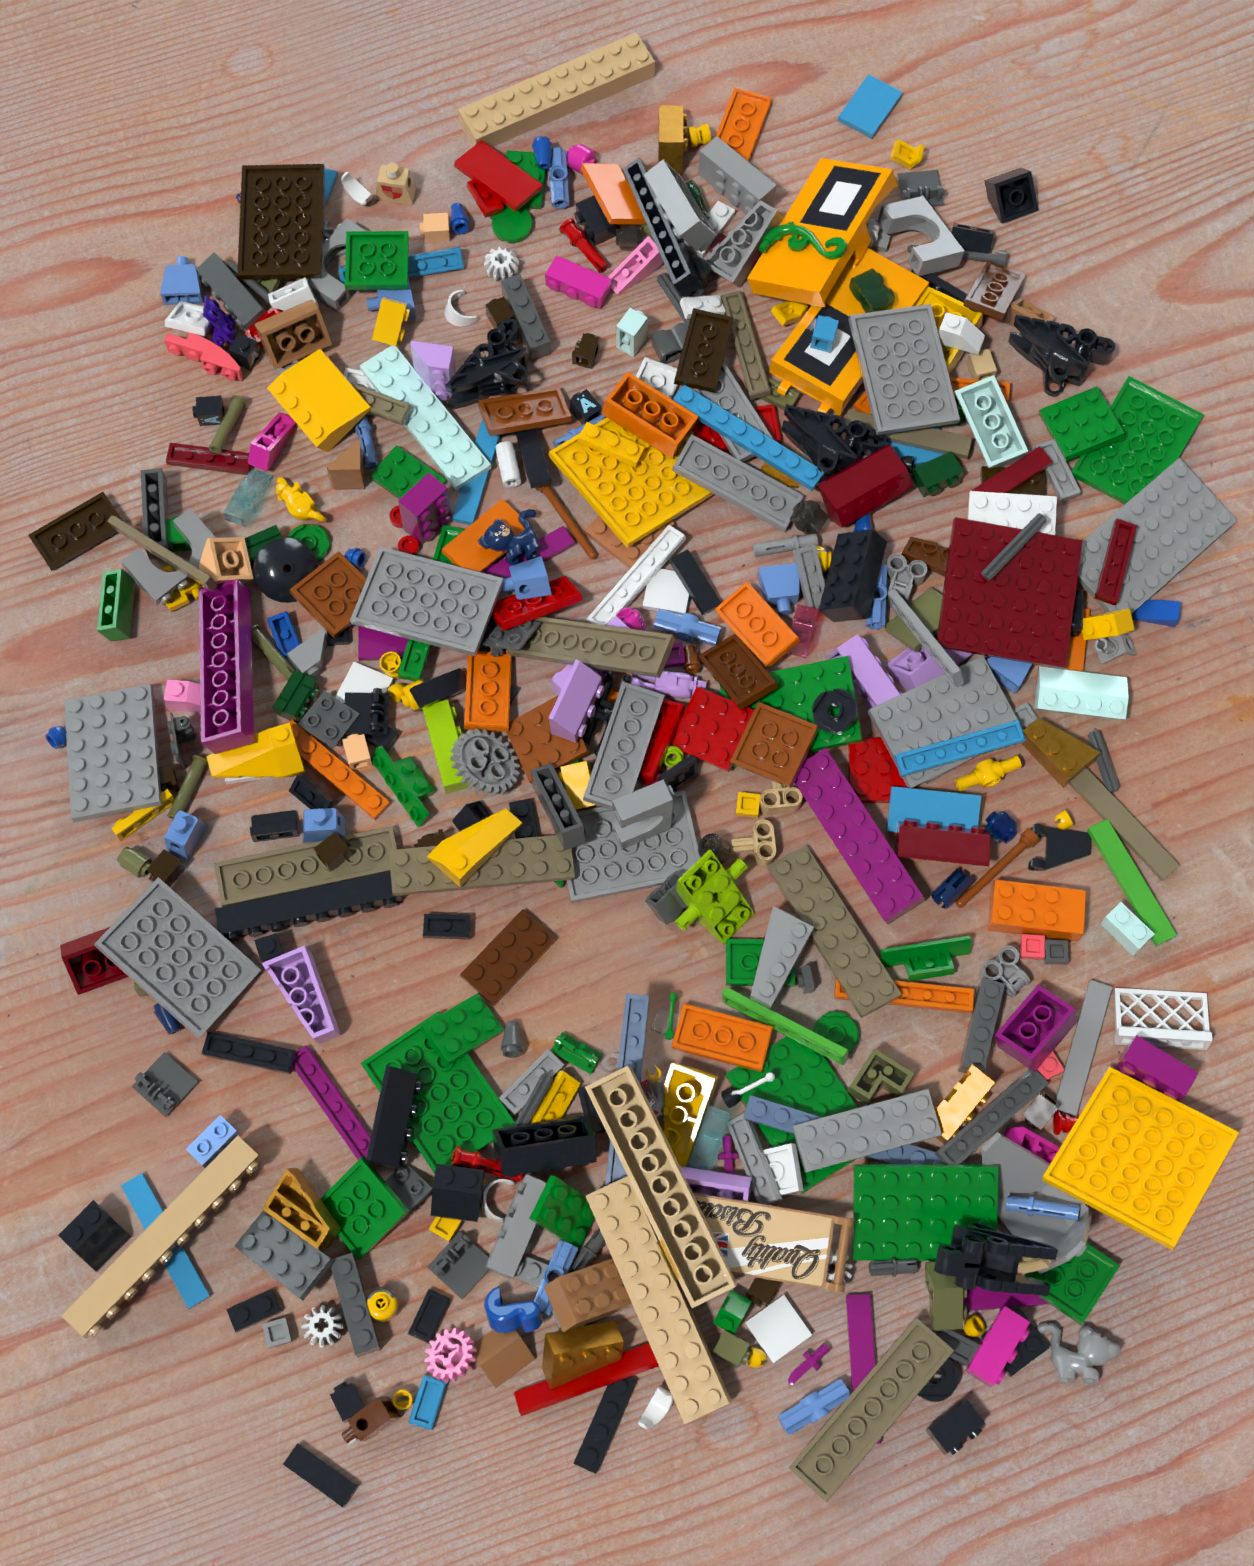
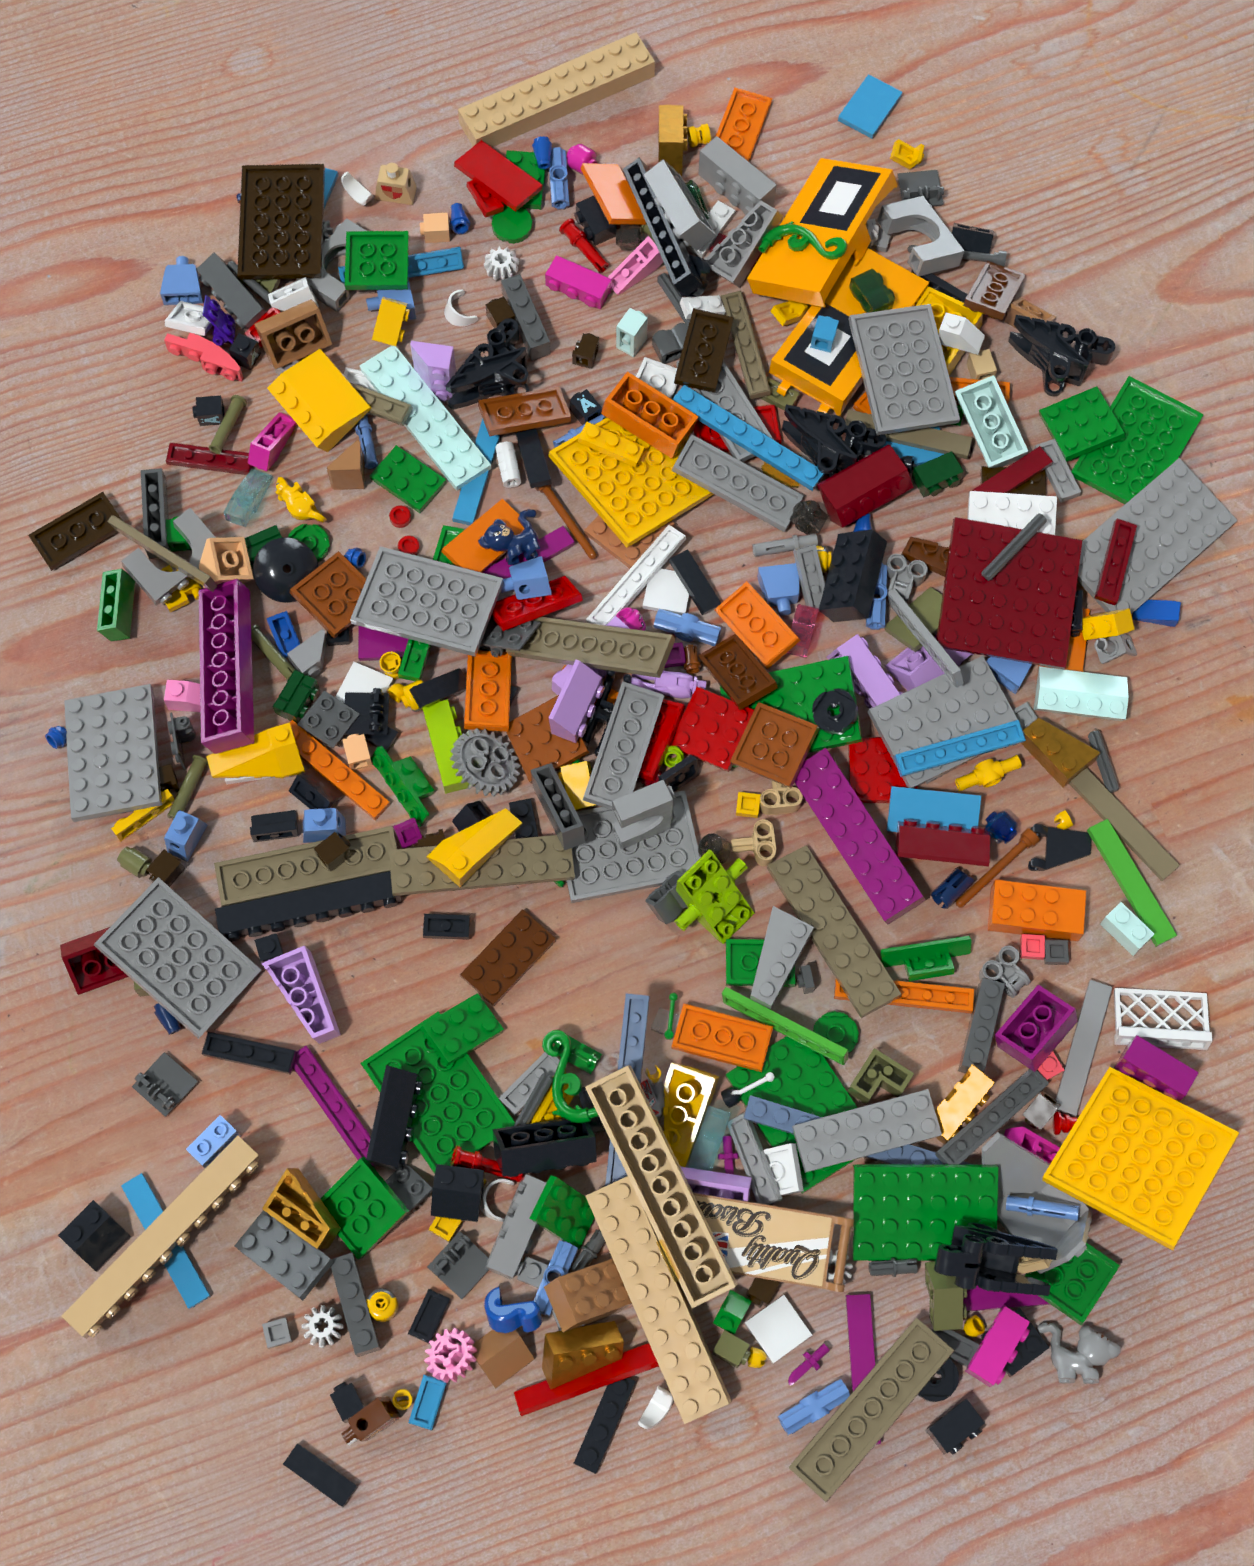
black plate [226,1289,281,1333] -> none
magenta brick [398,472,452,545] -> none
dark grey cone [500,1021,524,1058] -> none
black slope [984,168,1038,223] -> none
none -> magenta plate [393,818,422,848]
none -> green plant [542,1030,599,1123]

